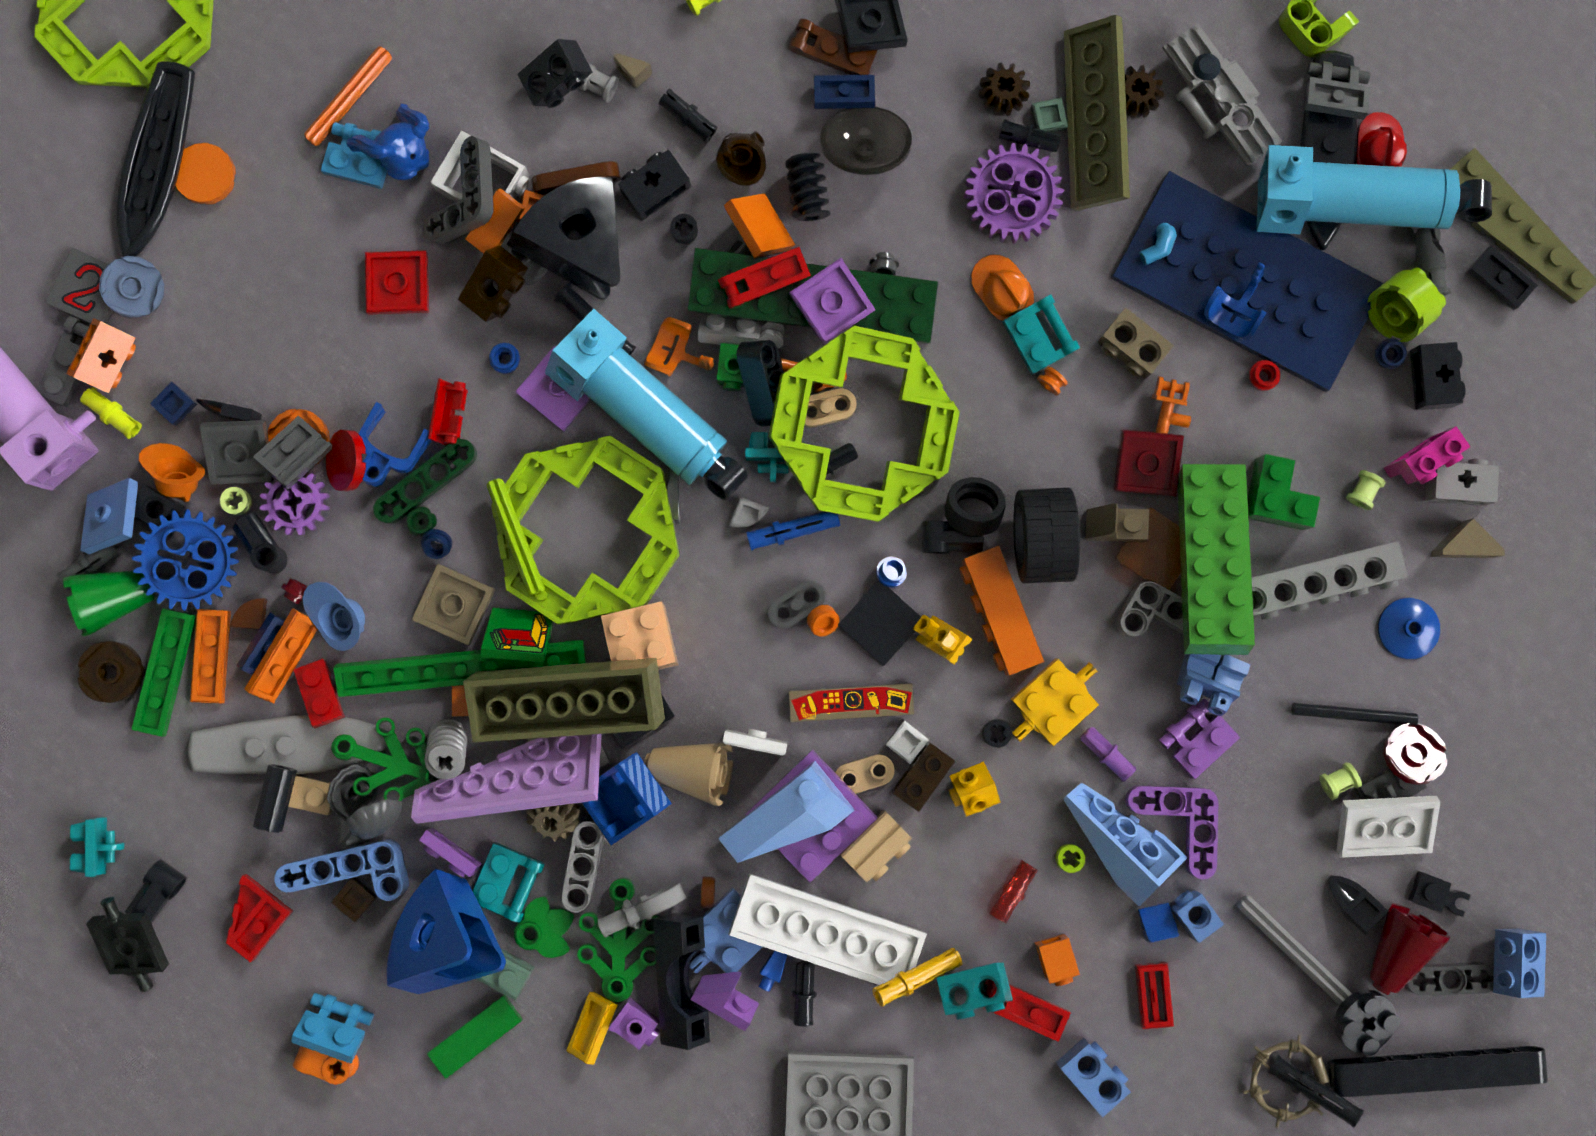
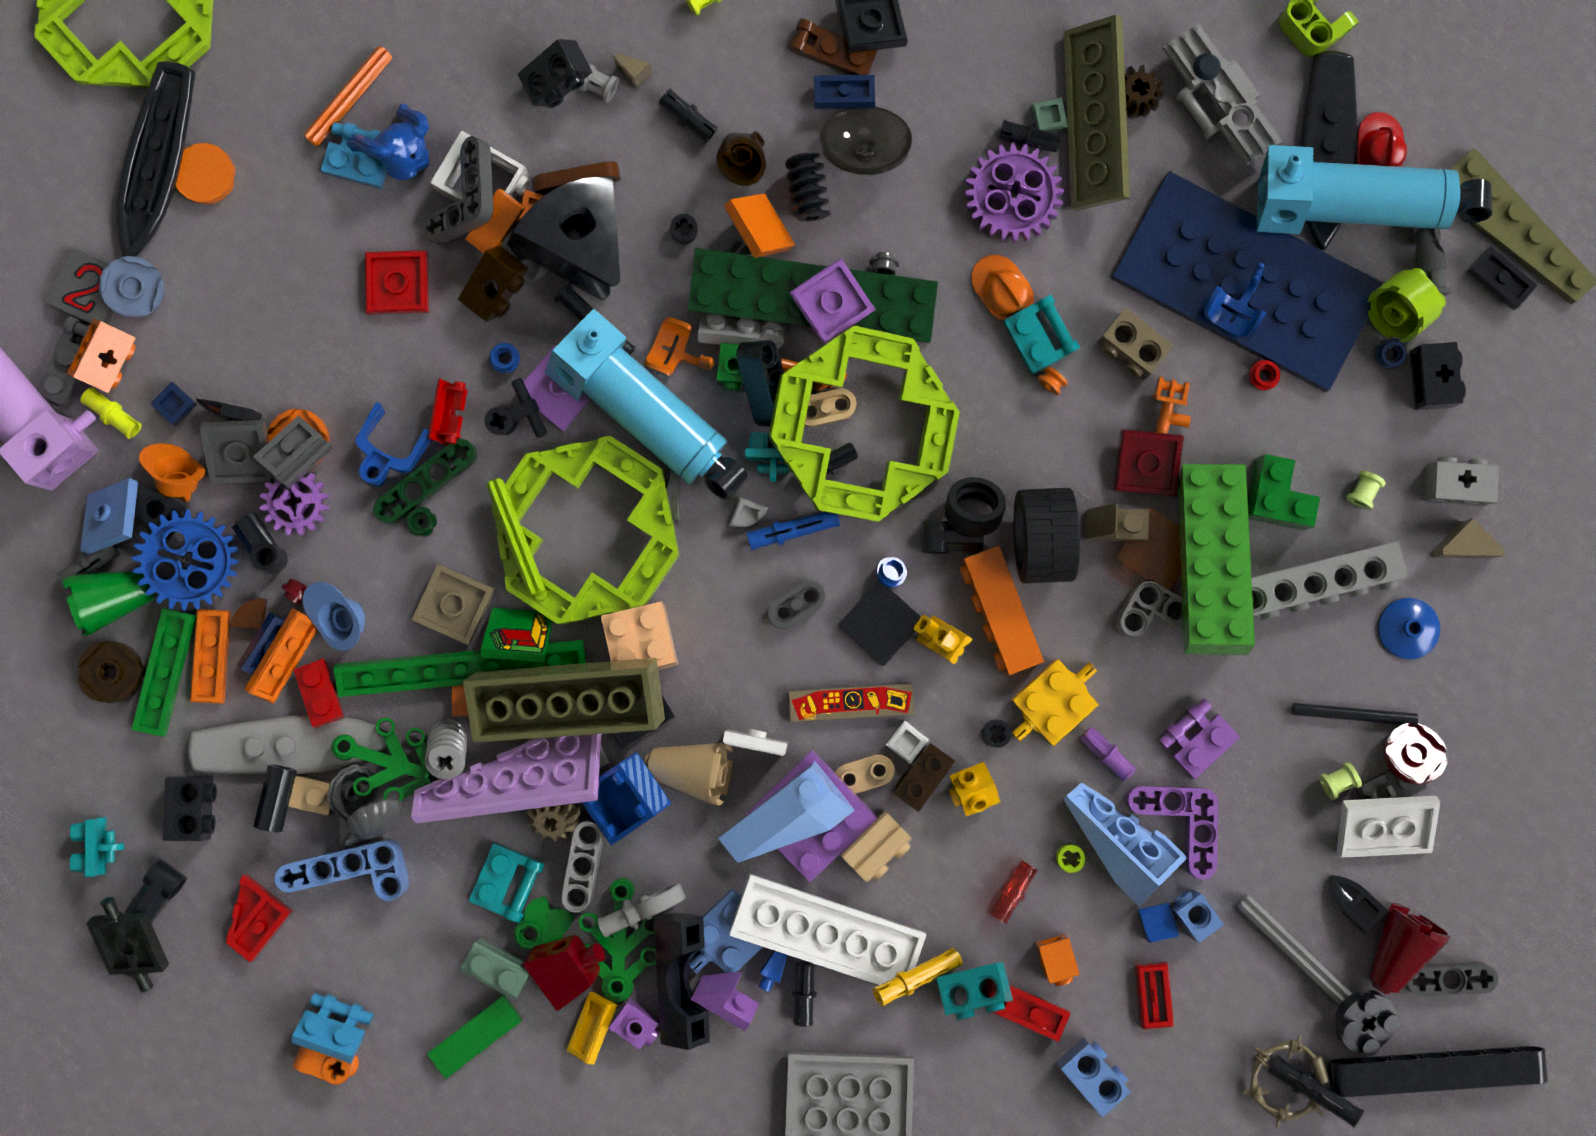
yellowish green bush [220,487,252,516] -> none
red tile [326,429,366,492] -> none
dark brown plate [331,877,378,922] -> none
blue piece [387,869,506,994] -> none
medium lavender plate [419,827,483,877] -> none
dark blue plate [421,529,453,559] -> none
black brick [618,149,691,222] -> none
reddish brown tile [701,876,715,908] -> none
red plate [718,247,811,309] -> none
orange tile [807,605,839,637] -> none
dark brown gear [978,62,1030,117] -> none
dark azure arm [1139,223,1177,266] -> none
medium blue hips [1177,654,1251,716] -> none
dark grey plate [1304,61,1371,120] -> none
dark pink plate [1384,426,1470,485] -> none
black plate [1408,871,1471,917] -> none
medium blue brick [1493,928,1546,998] -> none
none -> black brick [163,776,217,841]
none -> black piece [484,378,547,438]
none -> dark red torso [523,935,605,1011]

